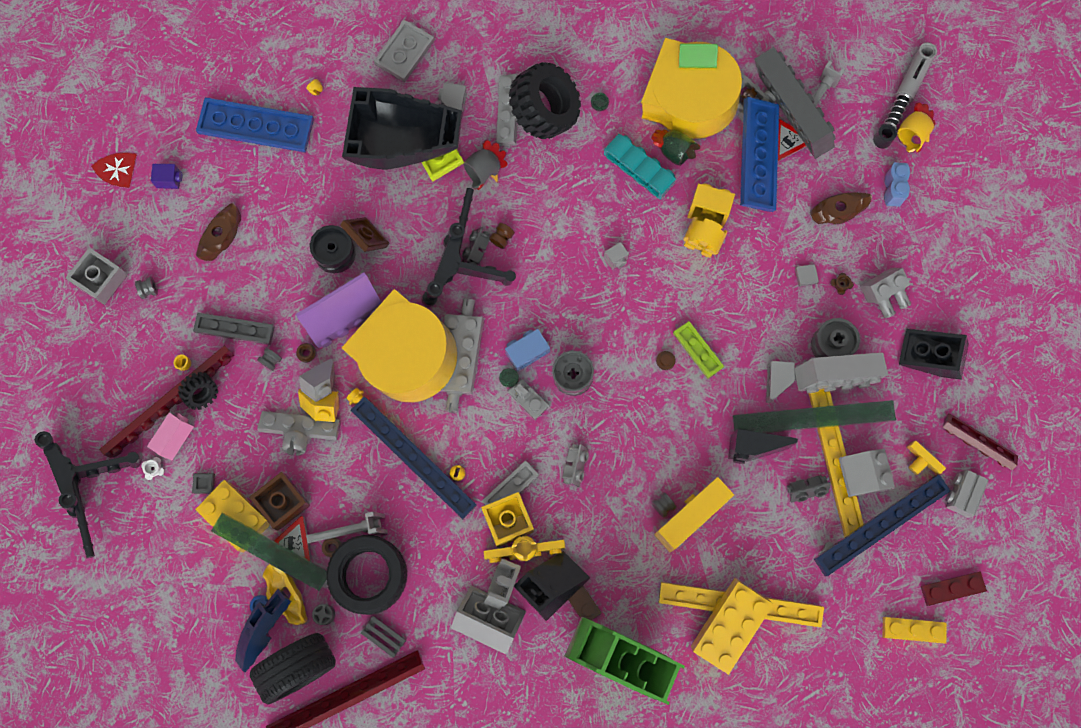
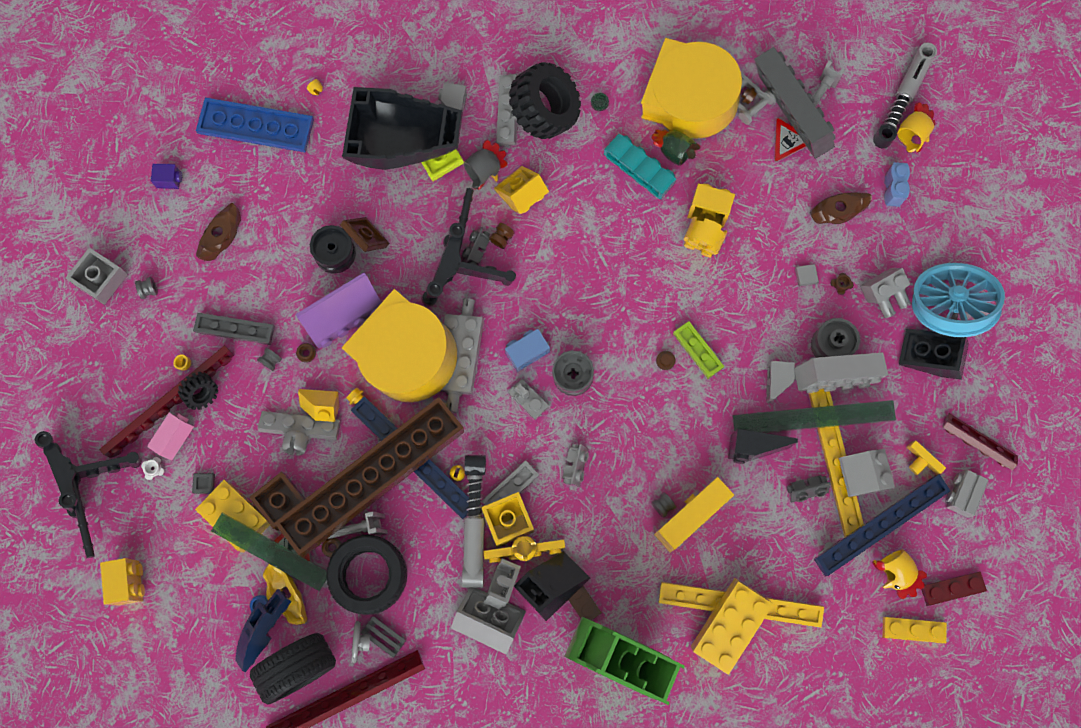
red sticker [91,153,137,188] -> none
light grey slope [299,359,335,402] -> none
dark grey wheel [312,604,335,625] -> none
light grey plate [374,20,435,82] -> none
clear green plate [499,368,519,387] -> none
light grey plate [604,242,629,269] -> none
bright green slope [679,44,718,68] -> none
blue plate [740,97,779,212] -> none
none -> yellow brick [100,558,145,606]
none -> reddish brown brick [275,397,464,558]
none -> light grey piece [351,621,370,663]
none -> piece [462,455,486,588]
none -> yellow slope [494,166,549,214]
none -> yellow piece [872,549,927,599]
none -> medium azure wheel [912,263,1005,337]

